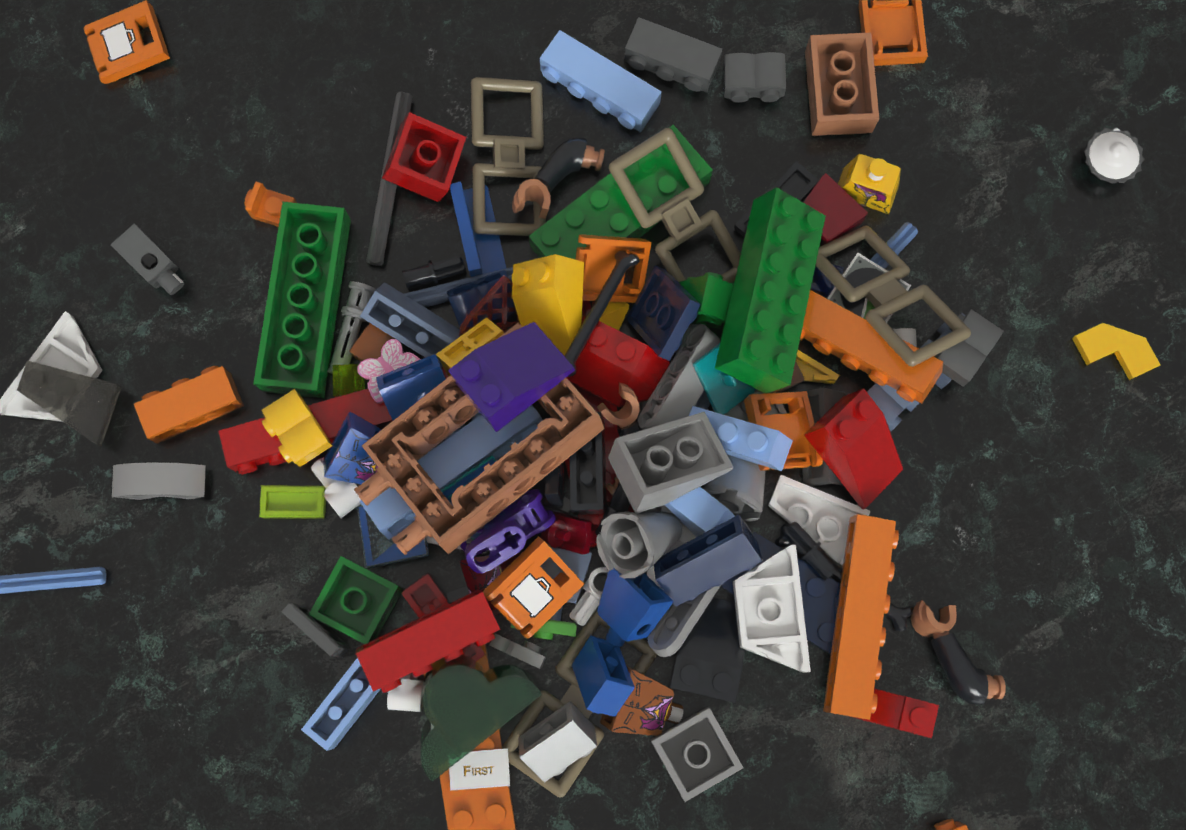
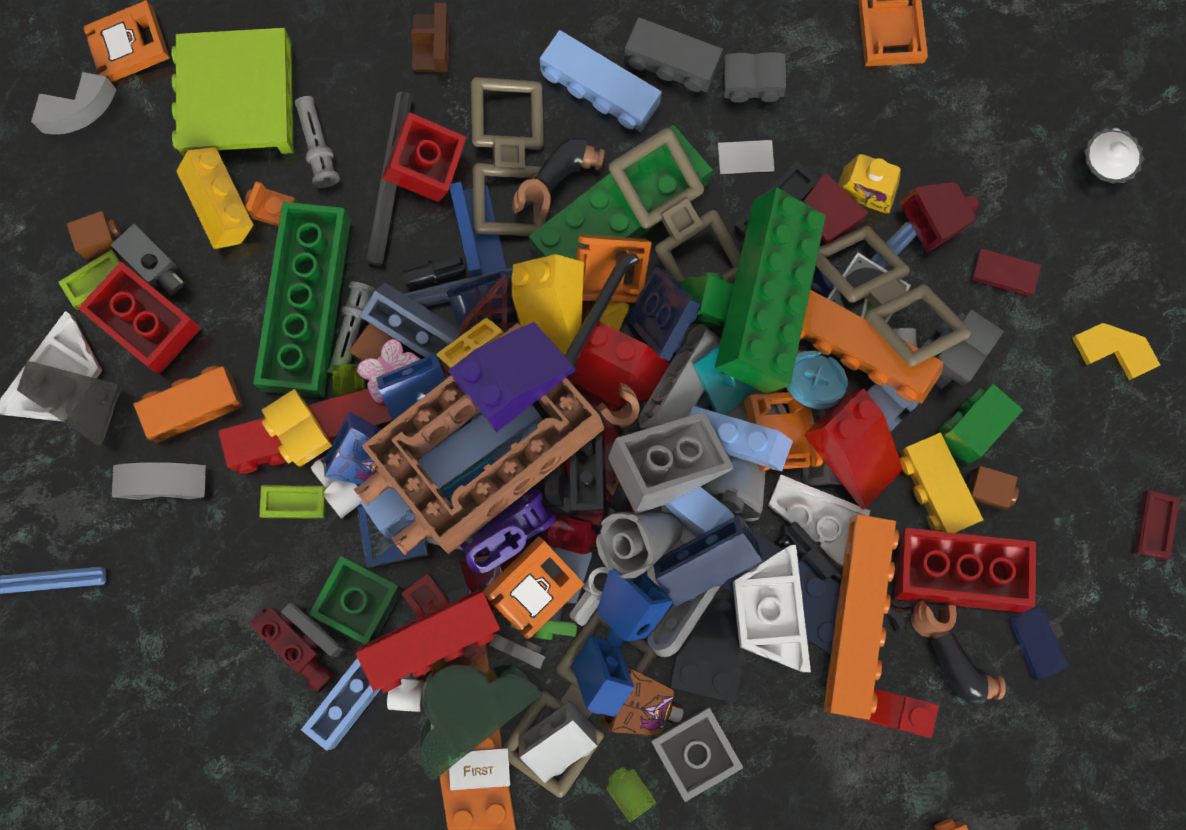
nougat brick [805,32,879,136] -> none
none -> light grey brick [31,72,116,134]
none -> lime tile [58,249,120,310]
none -> dark orange brick [67,211,122,260]
none -> red brick [78,261,201,375]
none -> lime panel [172,28,294,157]
none -> yellow brick [177,147,253,249]
none -> dark red brick [251,607,336,694]
none -> light grey pin [295,96,340,188]
none -> reddish brown panel [410,3,450,72]
none -> clear neon green brick [606,766,657,823]
none -> white sticker [718,140,774,174]
none -> medium azure tile [786,351,848,409]
none -> red slope [894,528,1036,613]
none -> yellow brick [899,432,983,533]
none -> dark red torso [900,182,979,253]
none -> green brick [938,384,1023,467]
none -> dark orange brick [967,466,1019,512]
none -> dark red tile [971,249,1041,297]
none -> clear blue tile [1009,606,1069,680]
none -> dark red tile [1134,490,1180,560]

